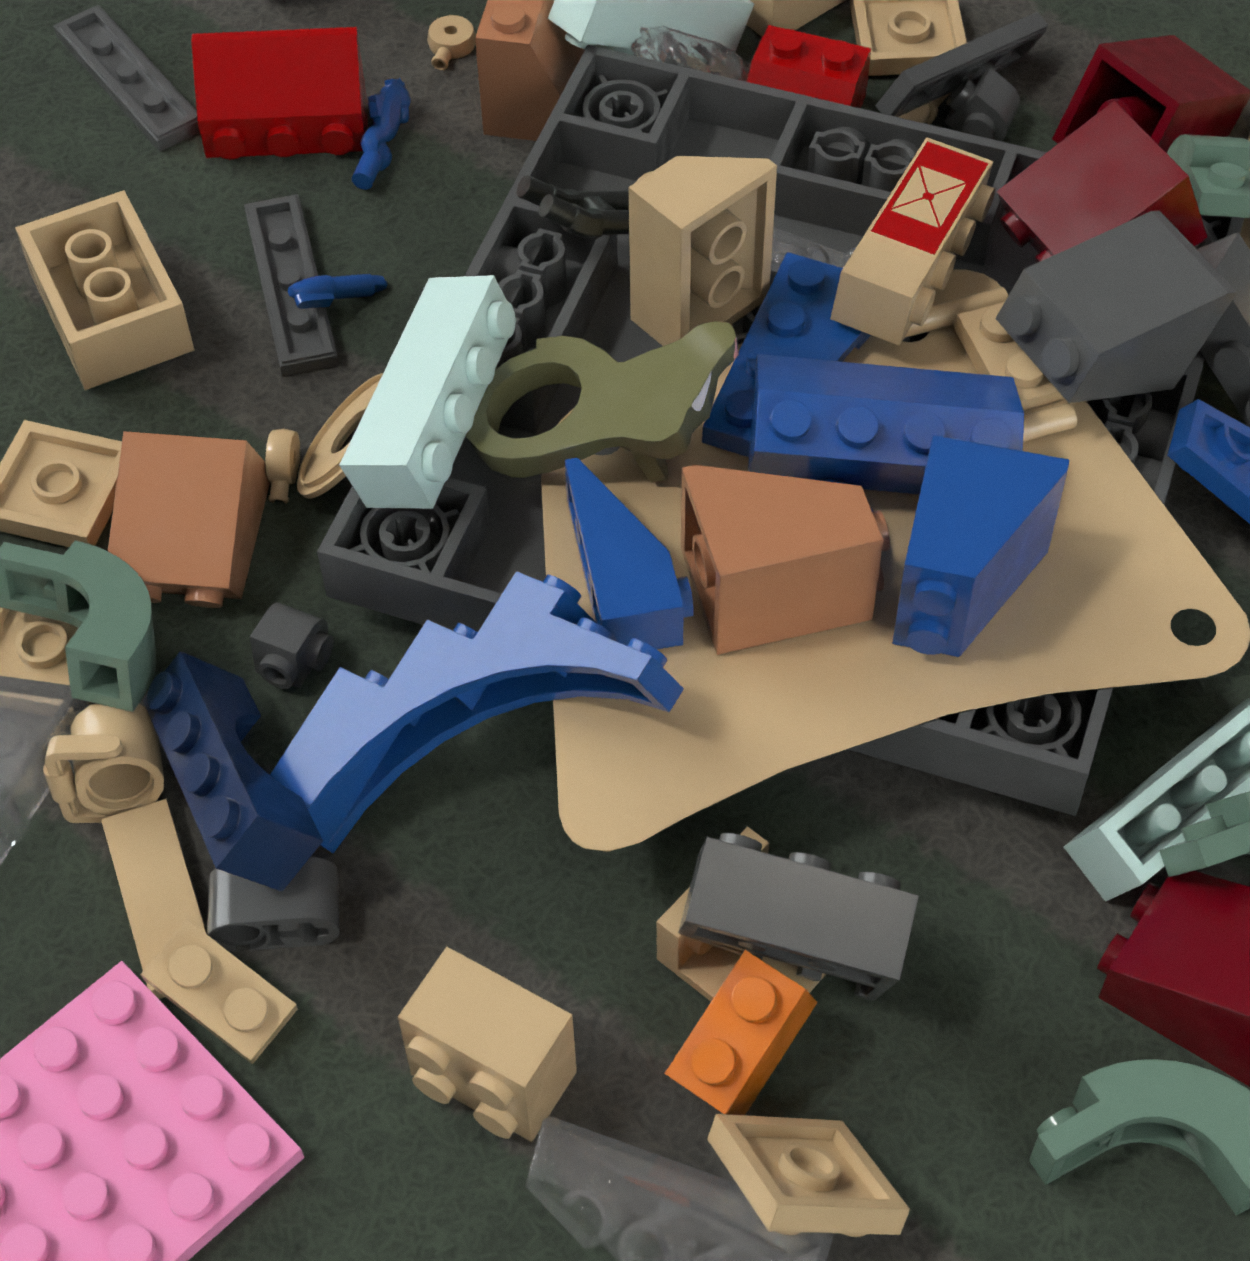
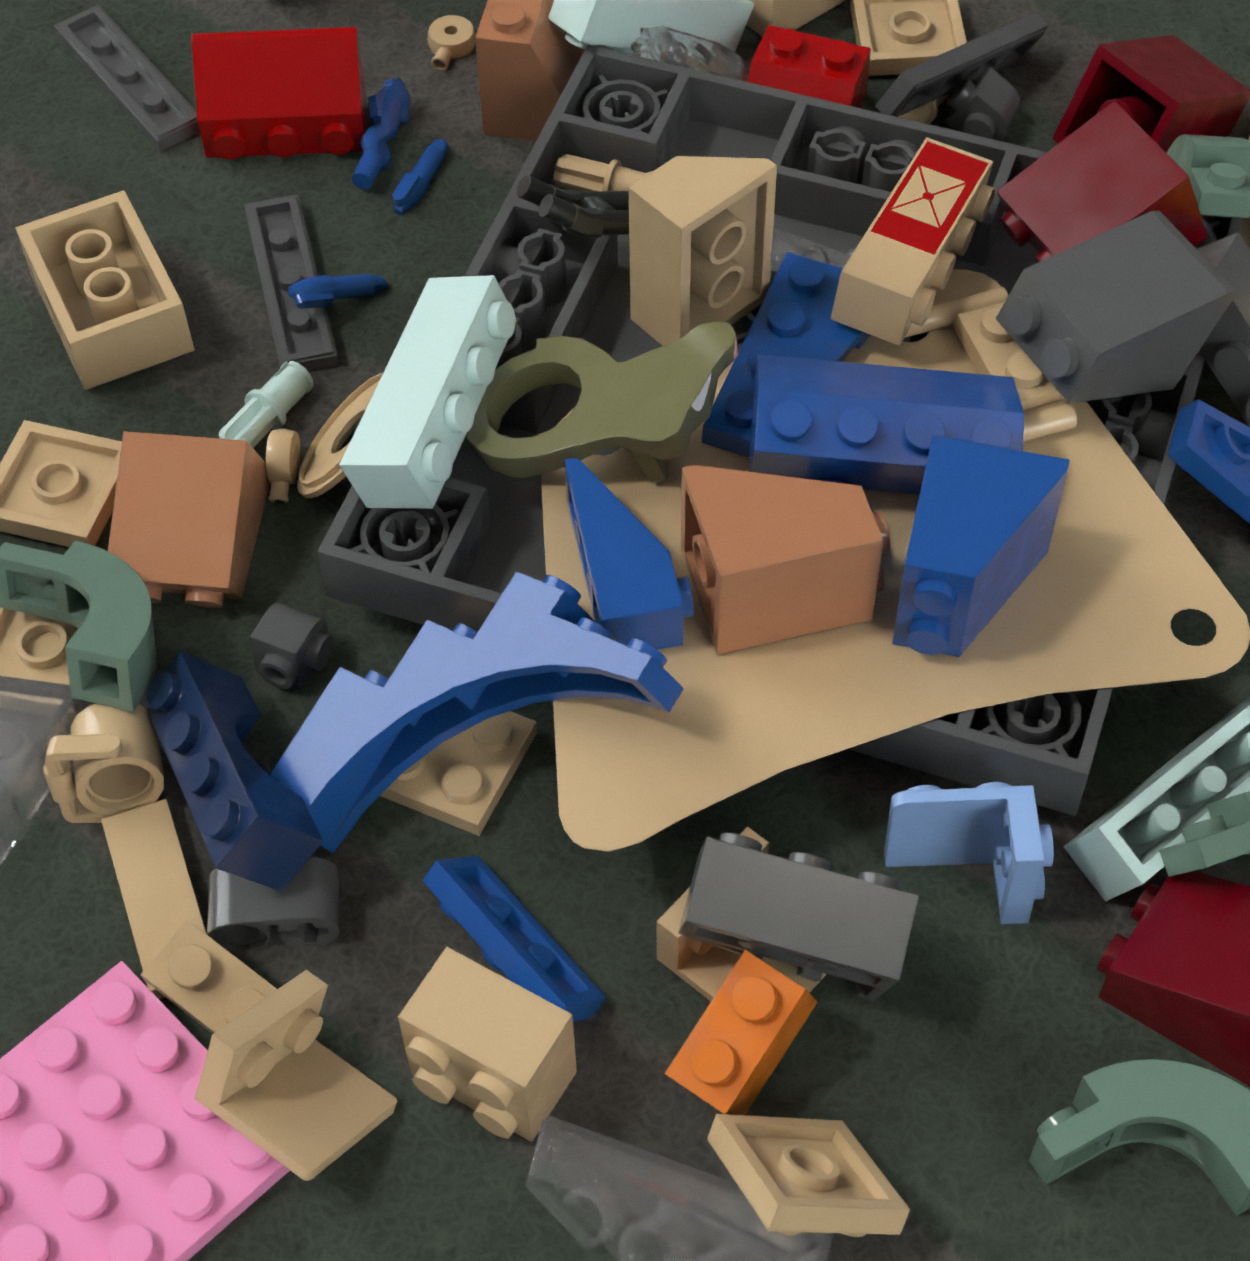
none -> tan bracket [194,970,397,1181]
none -> light aqua axle [219,361,314,448]
none -> tan plate [380,711,537,836]
none -> blue piece [392,139,449,215]
none -> blue plate [422,856,606,1022]
none -> tan axle [554,154,645,191]
none -> light blue bracket [884,782,1054,924]

